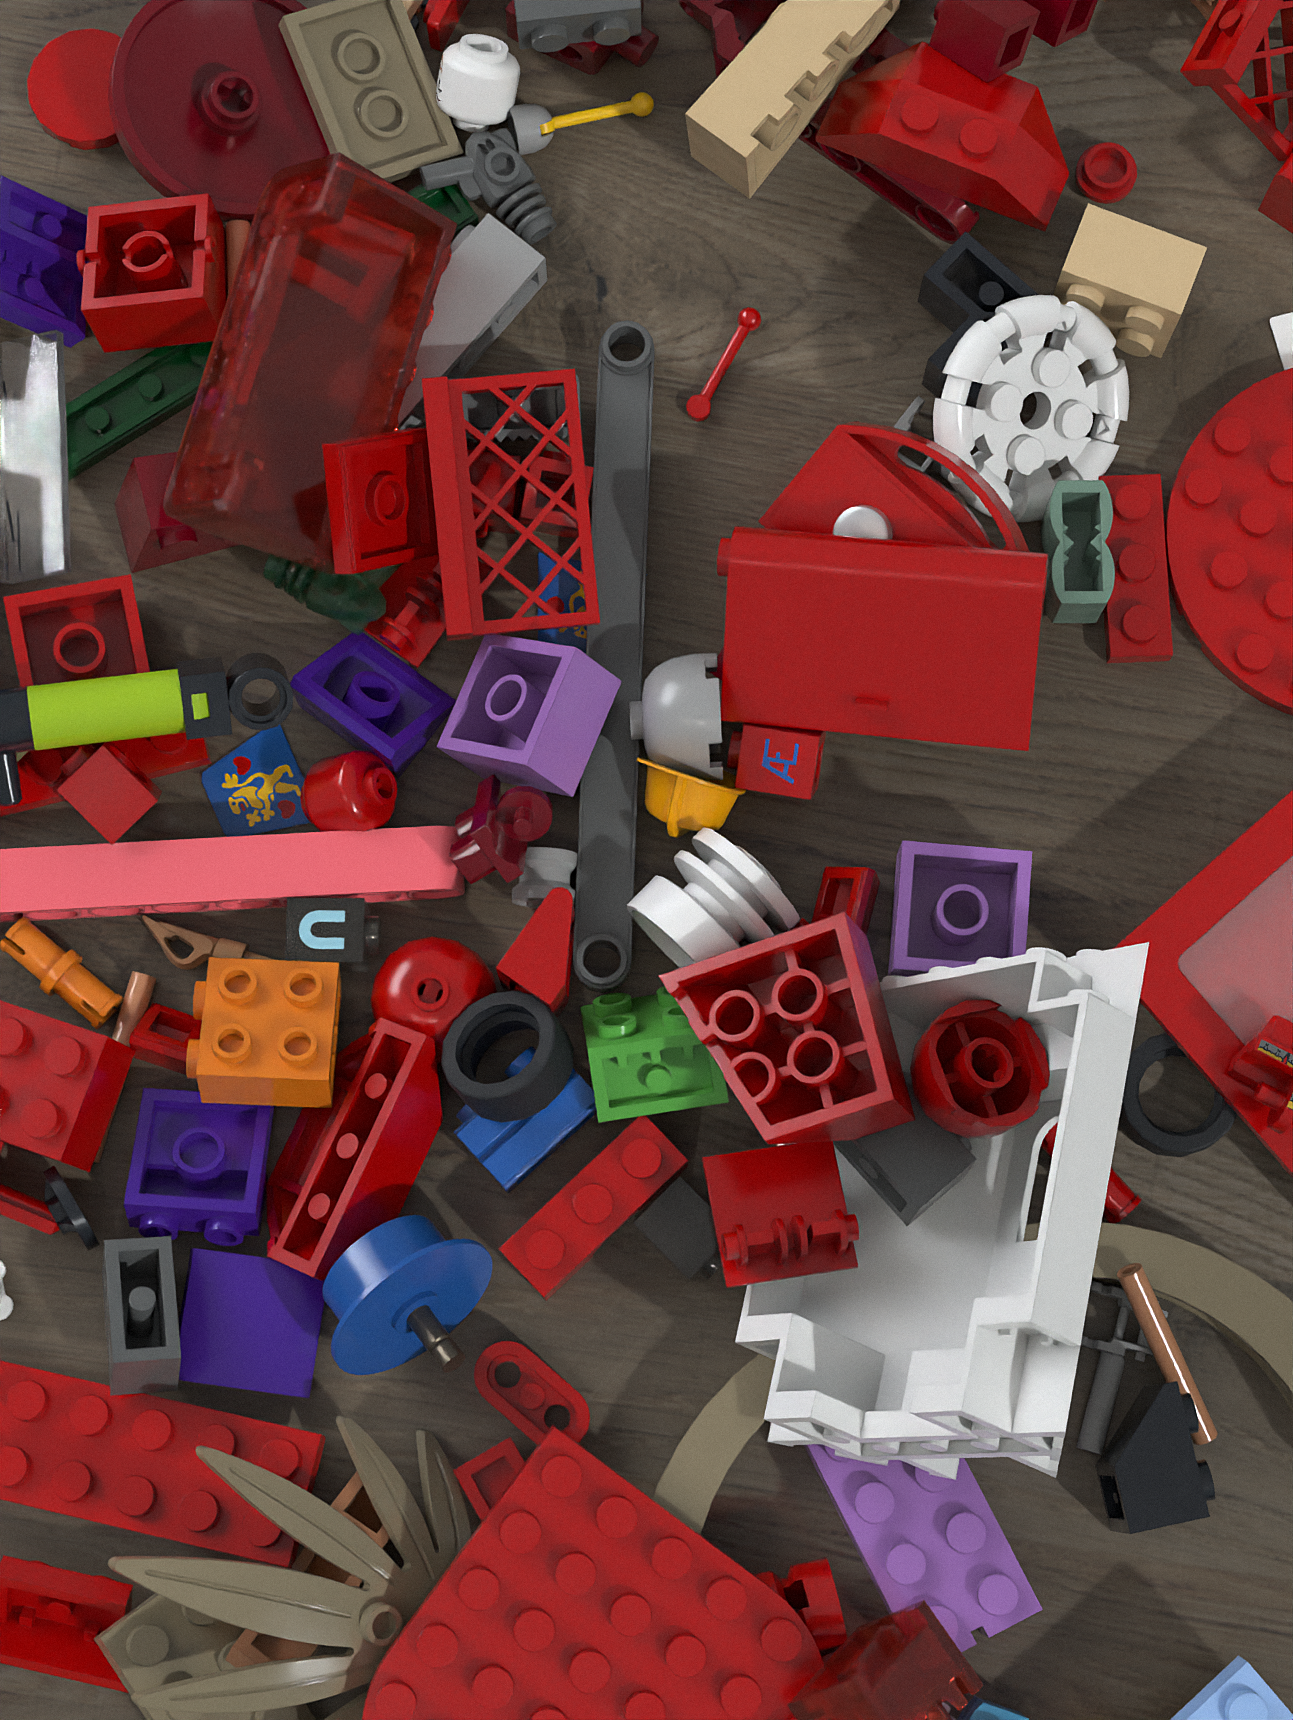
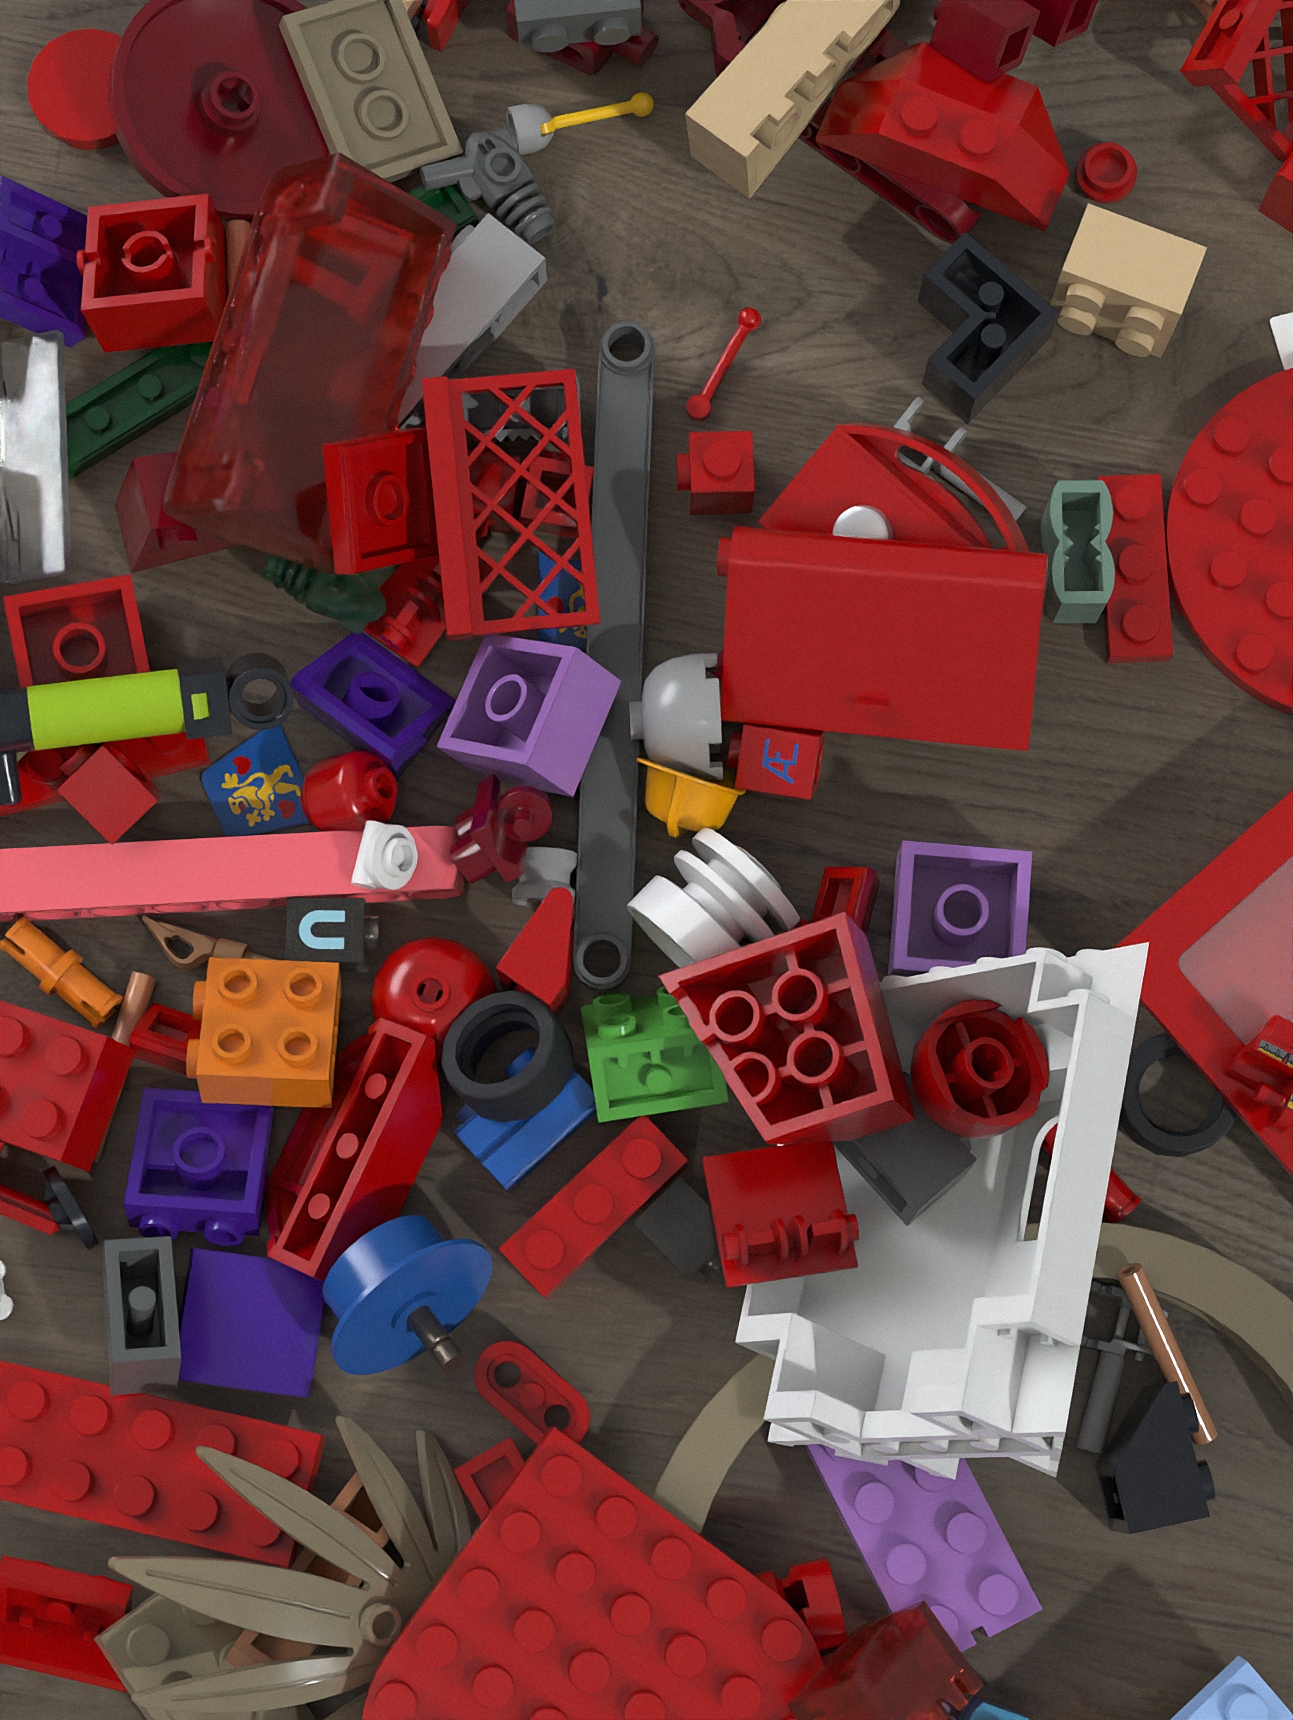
white head [436,34,520,132] -> none
white plate [933,295,1129,522] -> none
none -> white plate [351,820,418,890]
none -> red brick [676,431,755,515]

